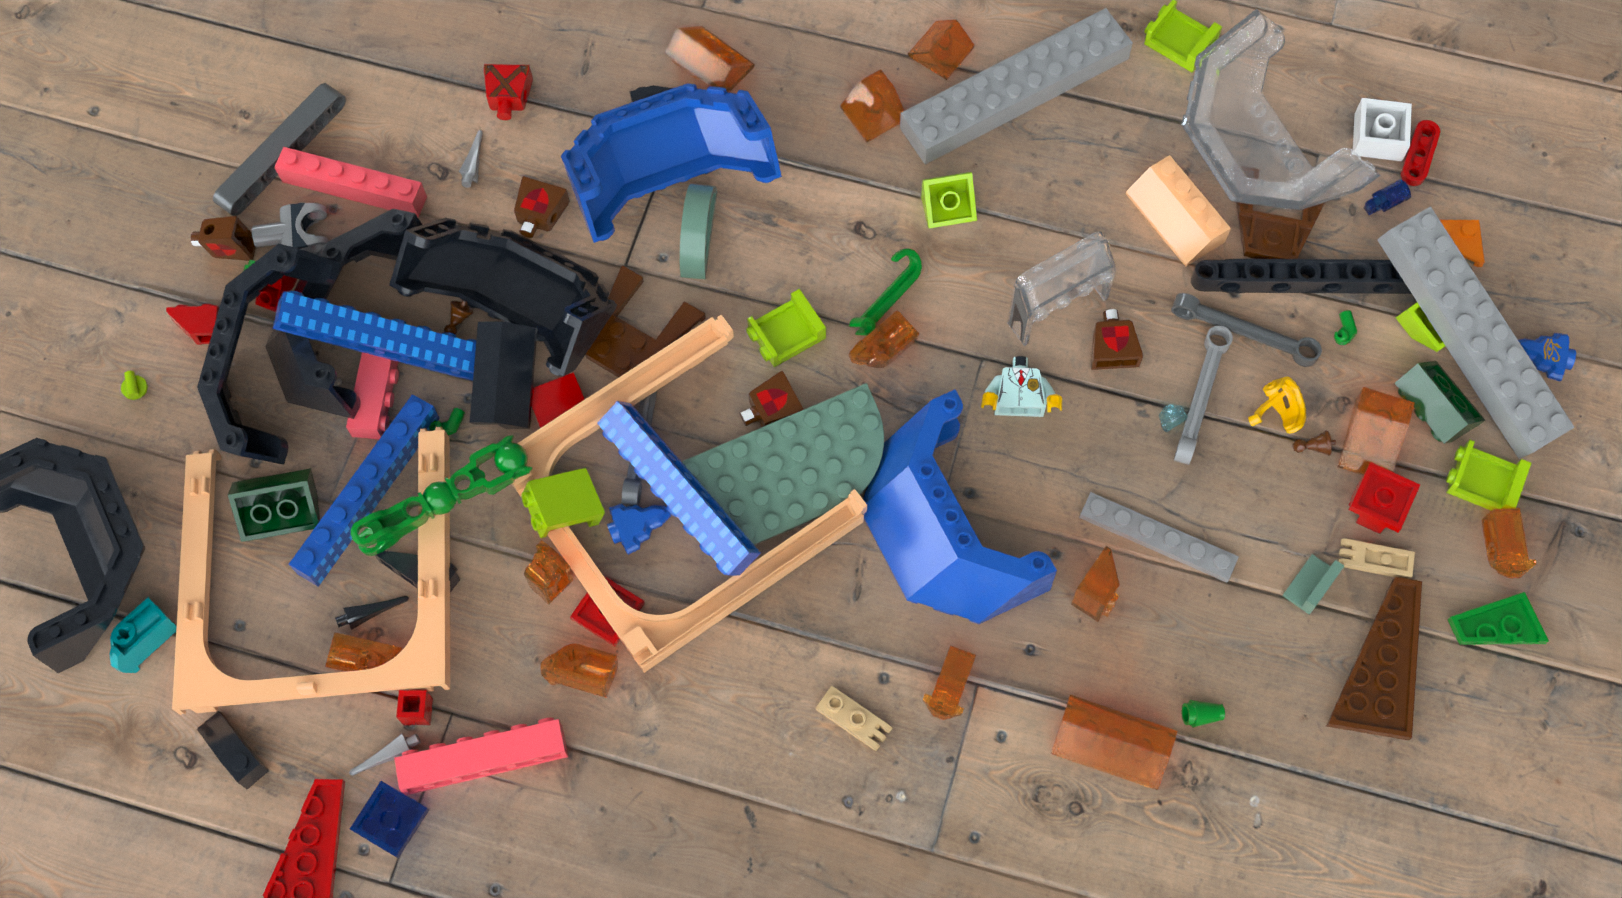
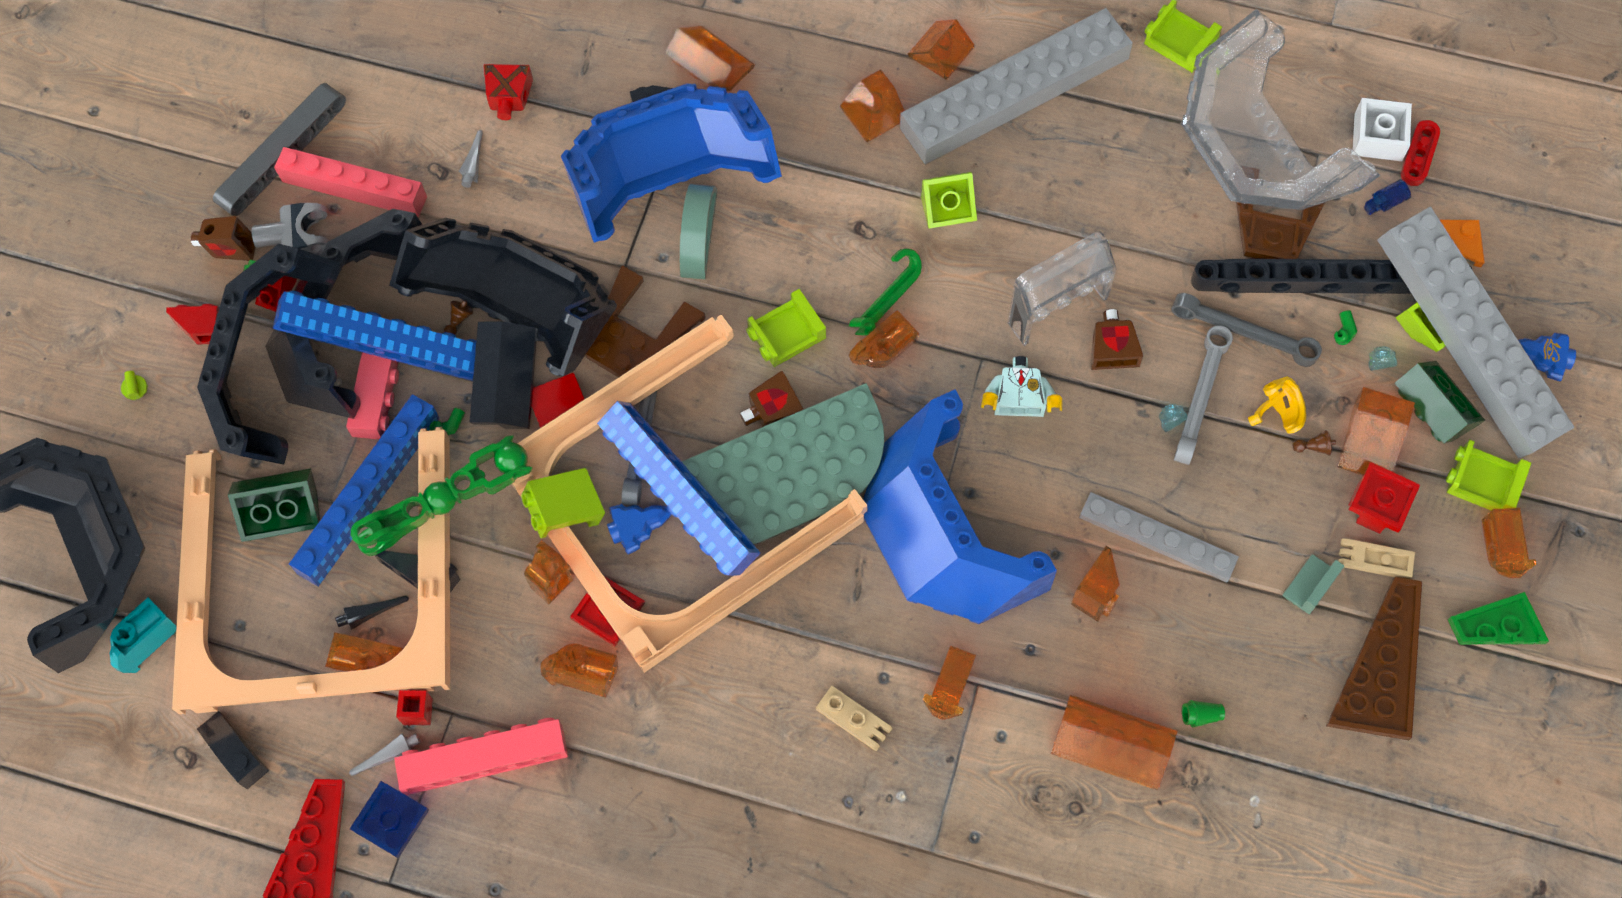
reddish brown torso [514,176,570,238] -> none
light nougat slope [1126,155,1231,267] -> none
none -> clear light blue plate [1369,346,1397,371]

